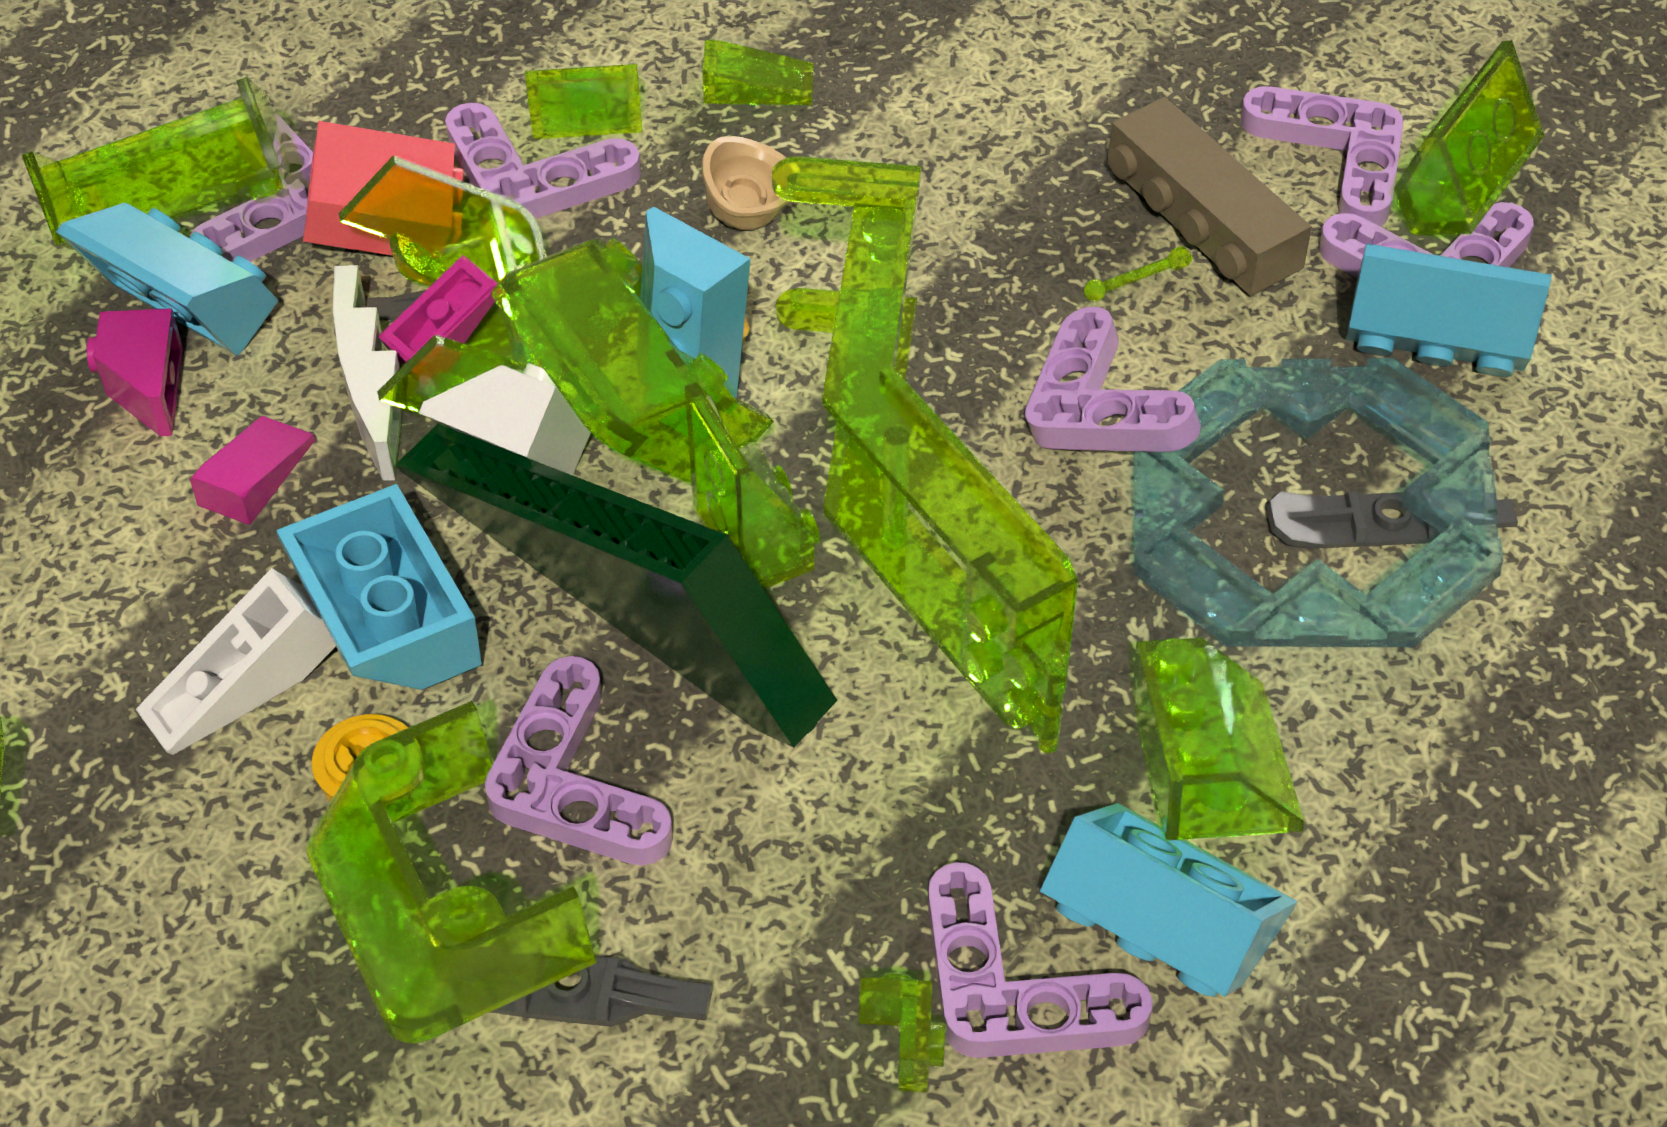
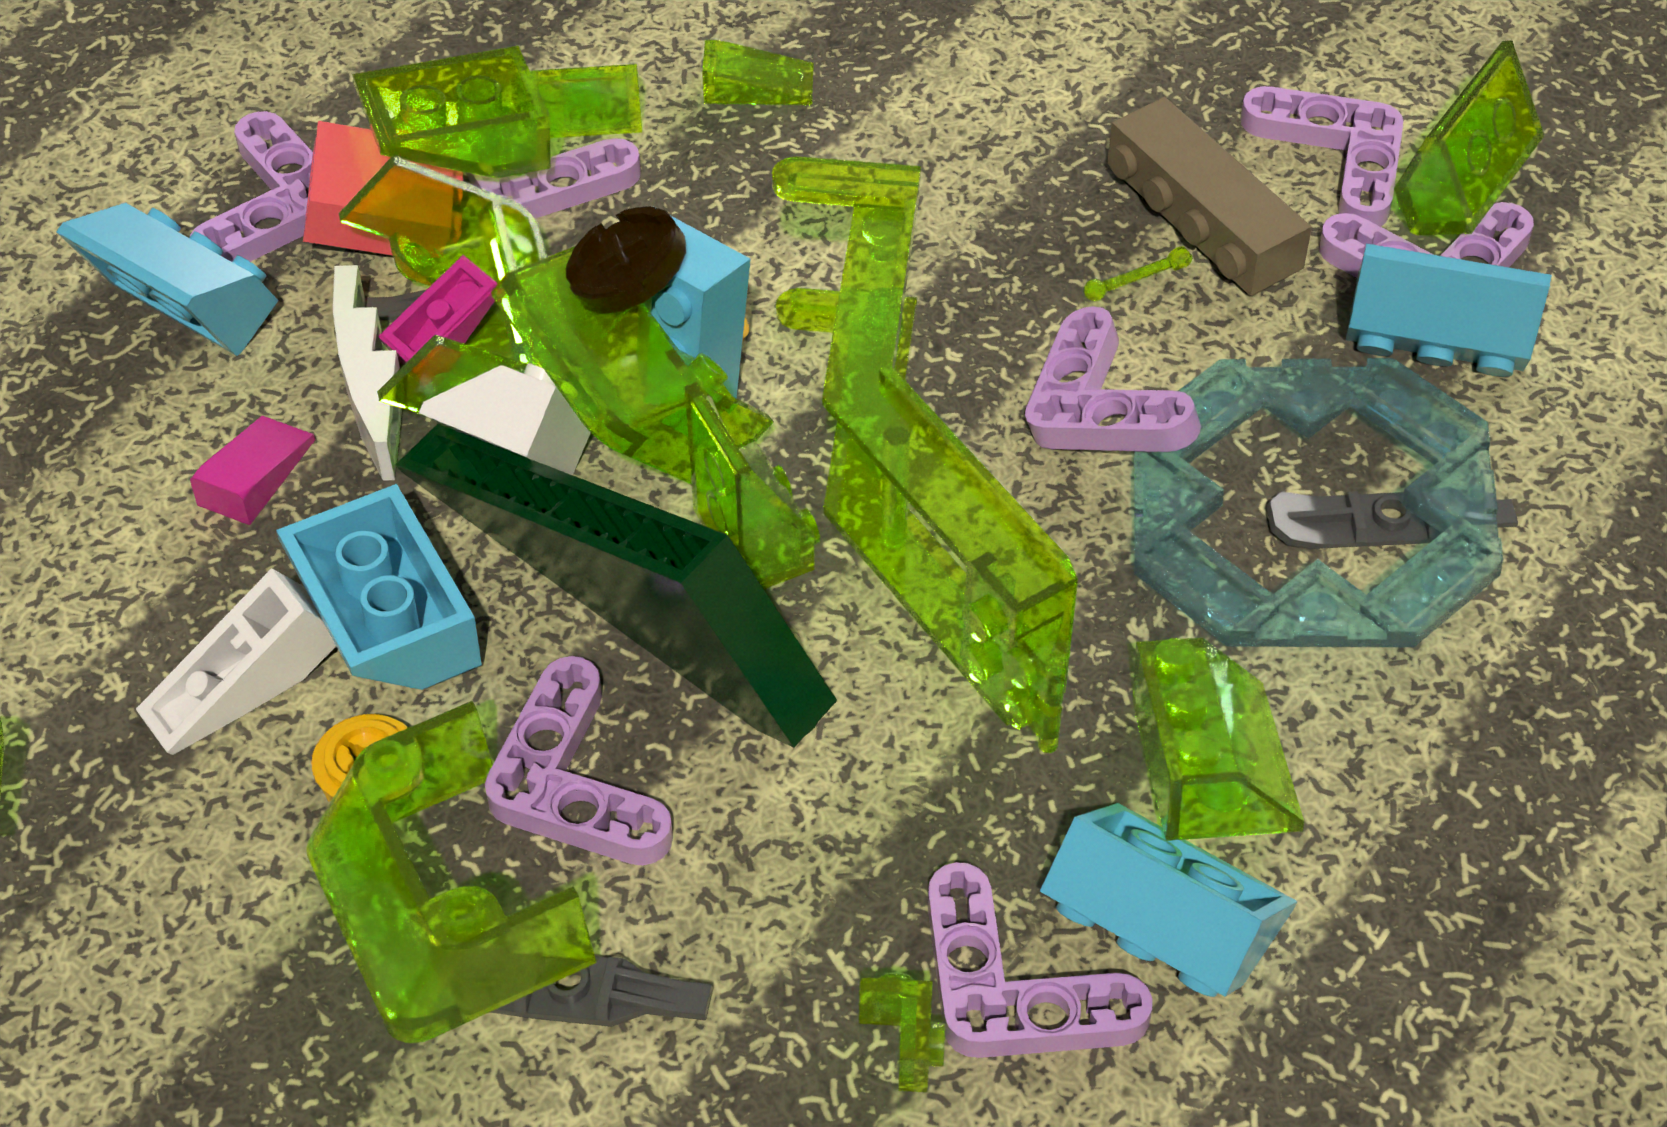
clear neon green windscreen [22,77,291,250] -> none
dark pink slope [87,308,183,436] -> none
tan helmet [702,136,800,230] -> none
none -> clear neon green slope [352,46,551,178]
none -> dark brown tile [566,206,686,314]

